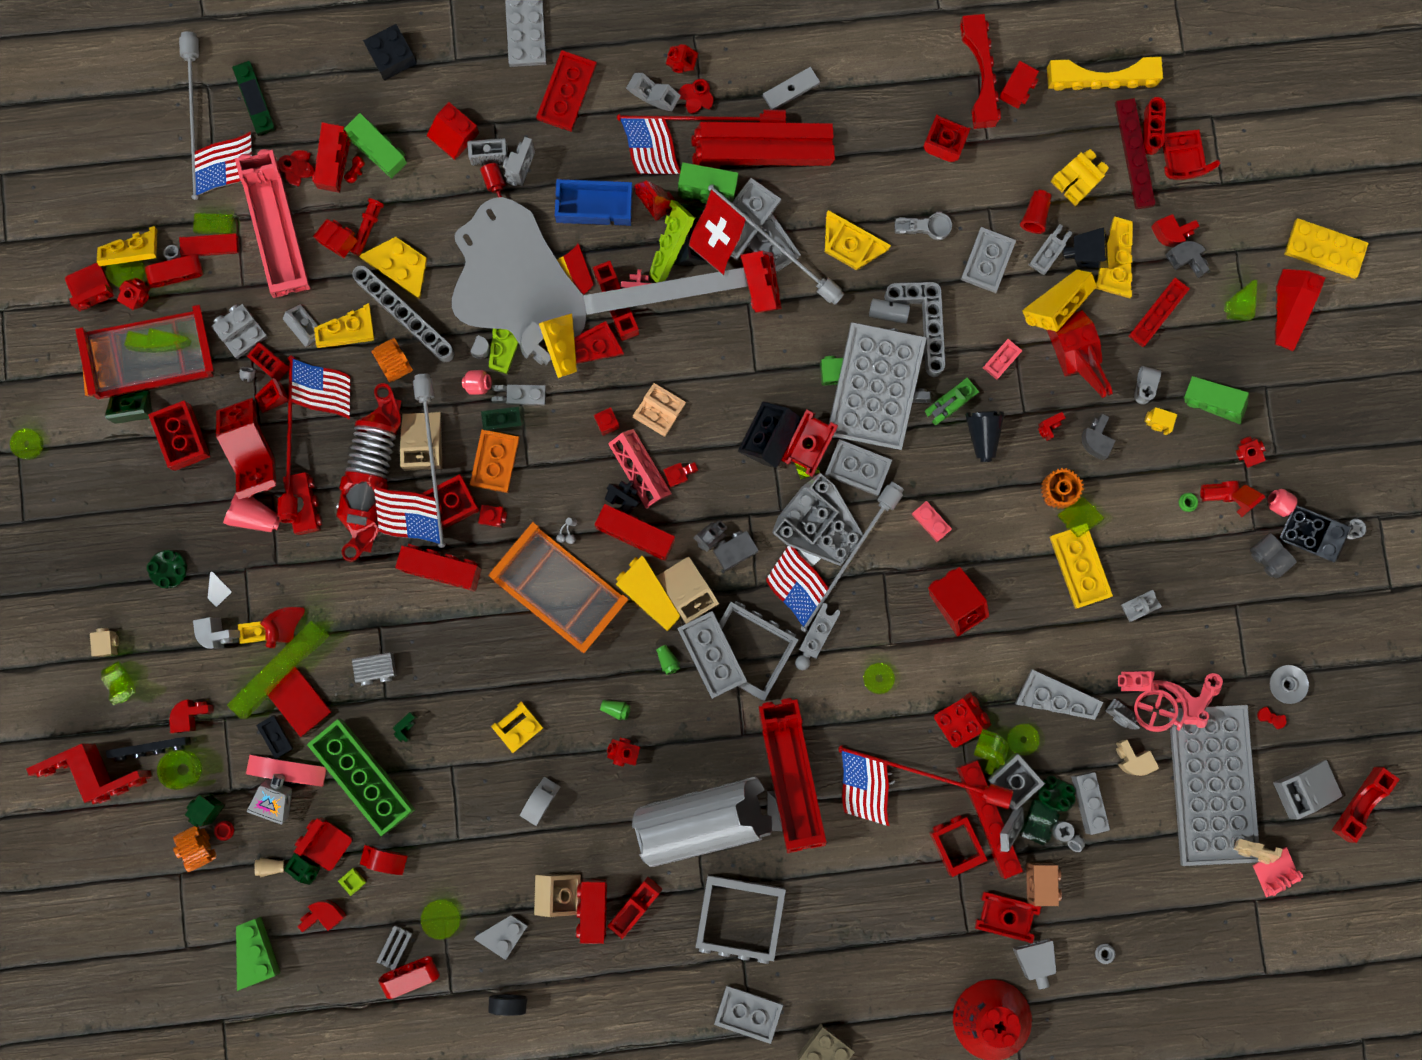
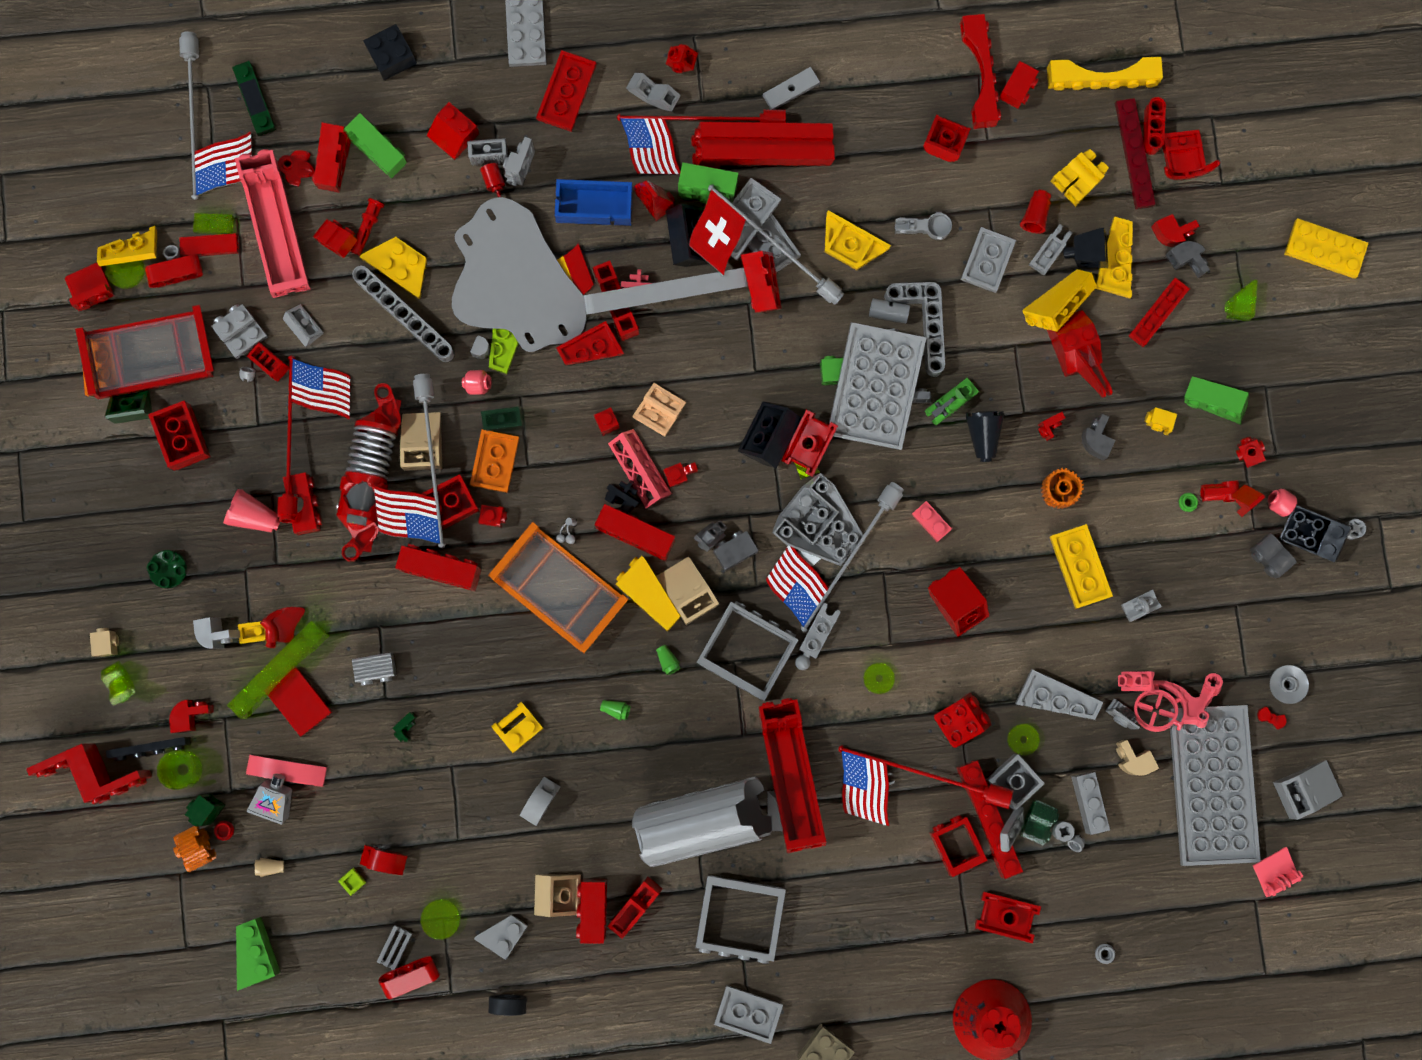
clear neon green piece [10,428,43,460] -> none
red brick [117,278,150,310] -> none
clear neon green slope [124,328,191,353] -> none
white sticker [208,572,231,607] -> none
red bracket [216,398,276,499] -> none
red slope [255,378,288,413] -> none
black plate [256,715,294,759] -> none
dark green bracket [284,853,320,885] -> none
red bracket [294,817,352,871] -> none
red brick [297,900,347,932] -> none
bright green brick [307,719,416,836] -> none
yellow wing [314,303,374,348] -> none
red piece [344,156,365,183] -> none
orange brick [371,338,413,383] -> none
light grey hinge [492,385,546,406] -> none
light grey brick [520,321,551,365] -> none
yellow wing [539,313,577,378] -> none
red brick [607,737,640,767] -> none
lime wing [649,200,695,283] -> none
light grey plate [677,611,747,699] -> none
red plate [678,79,713,114] -> none
light grey plate [825,439,892,496] -> none
clear neon green brick [974,729,1009,775] -> none
coral plate [983,339,1022,380] -> none
light grey torso [1013,939,1056,989] -> none
nougat brick [1026,863,1062,906] -> none
dark green dish [1037,776,1076,811] -> none
clear neon green piece [1057,497,1104,538] -> none
light grey piece [1134,366,1161,405] -> none
tan wing [1234,839,1283,864] -> none
red wedge [1275,269,1326,351] -> none
red arch [1332,767,1400,843] -> none

